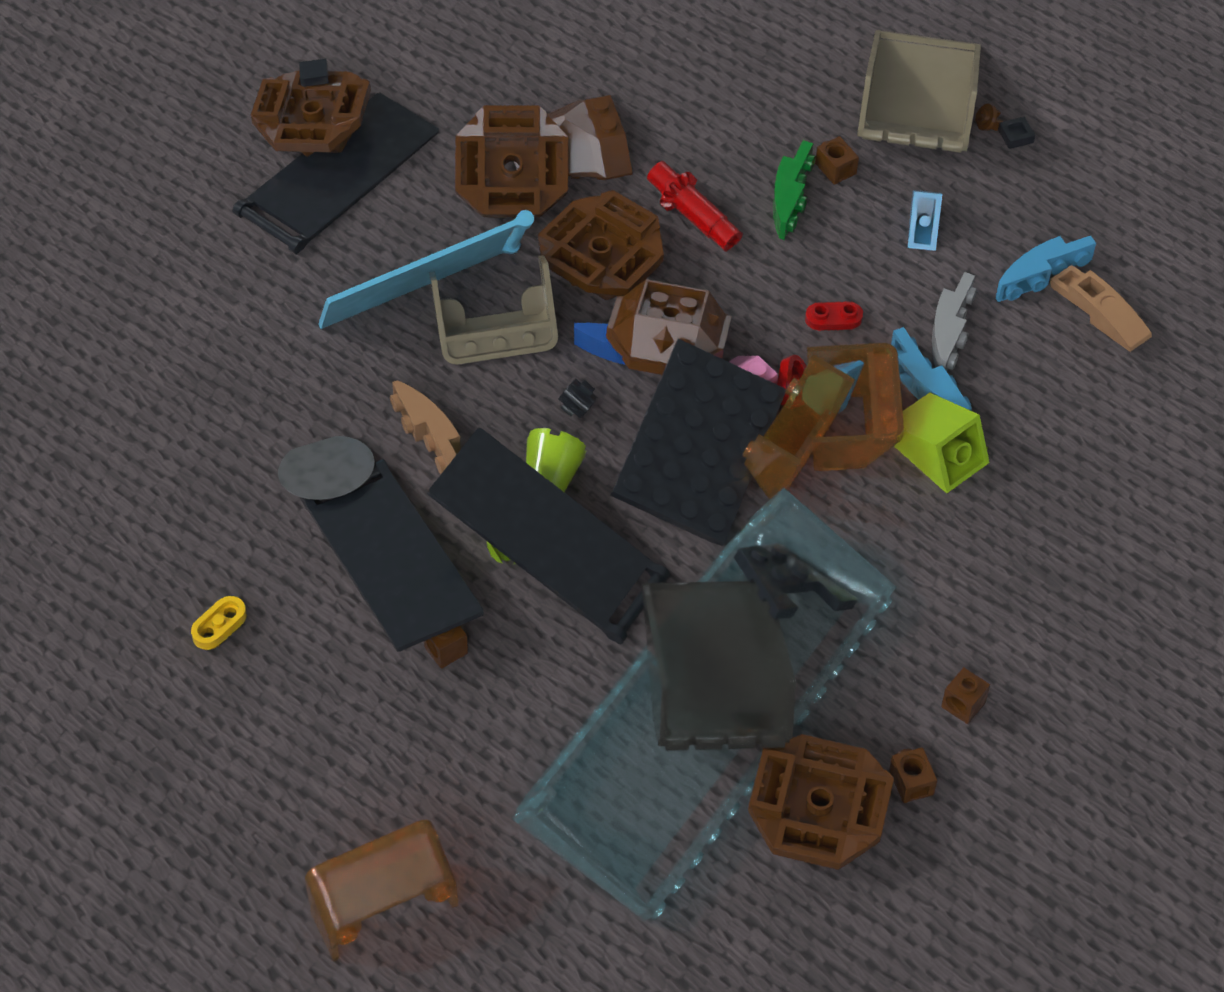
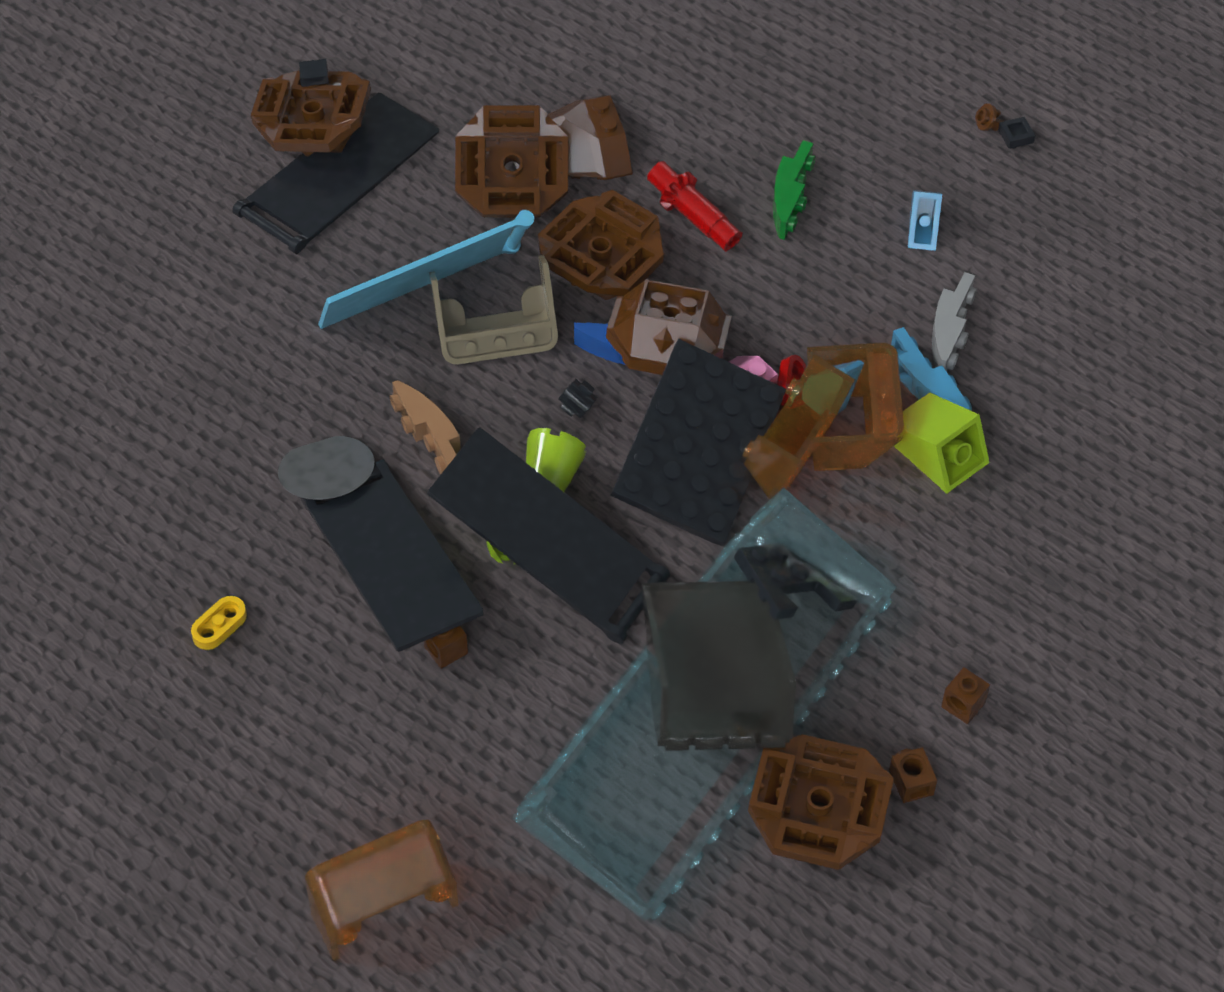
red plate [805,302,863,331] -> none
reddish brown brick [815,136,859,185] -> none
dark tan windscreen [857,30,981,153] -> none
dark azure slope [996,235,1096,302] -> none
medium nougat slope [1050,265,1152,352] -> none

